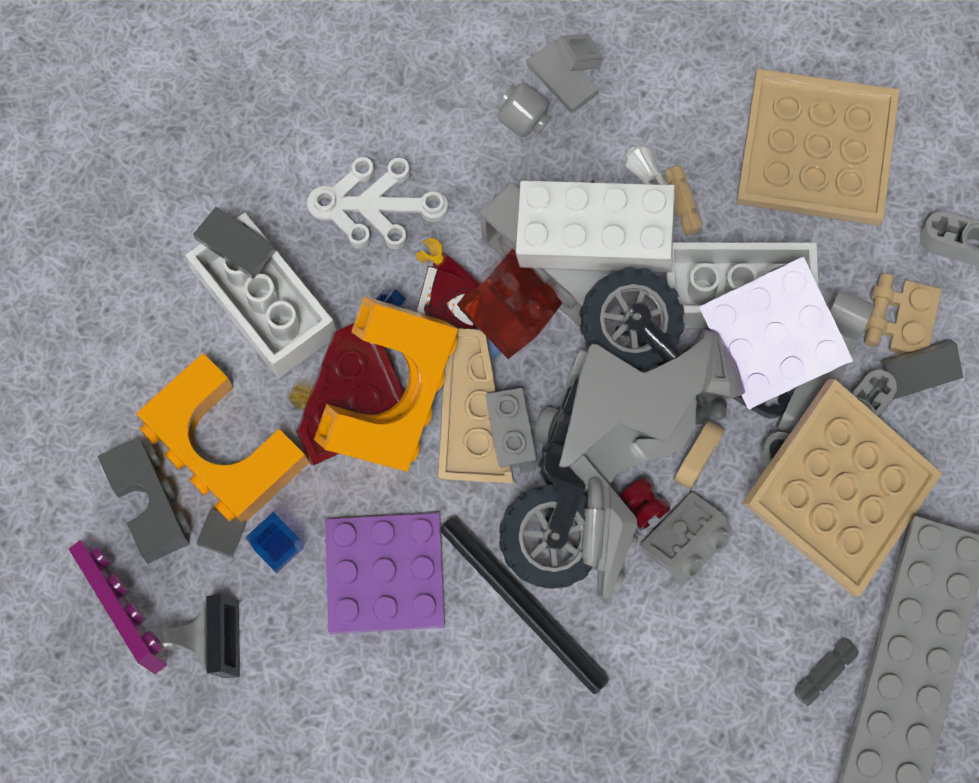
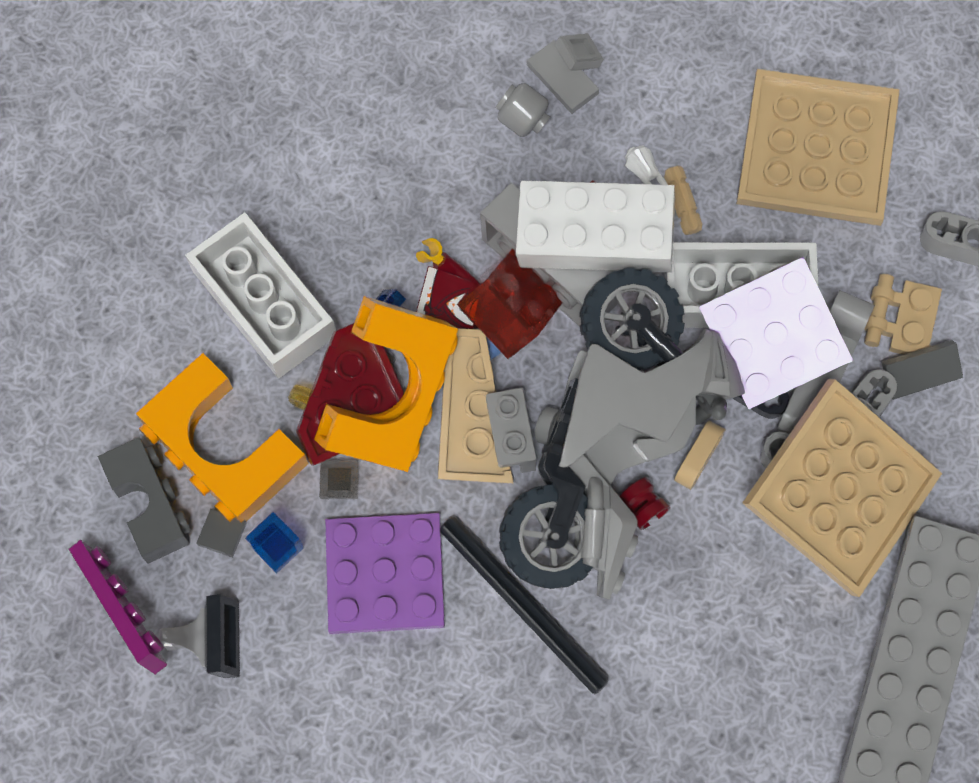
dark grey tile [193,207,276,279] -> none
white plant [307,157,448,250] -> none
light grey bracket [640,492,733,587] -> none
dark grey axle [794,639,859,706] -> none
none -> clear smoke tile [319,460,359,499]

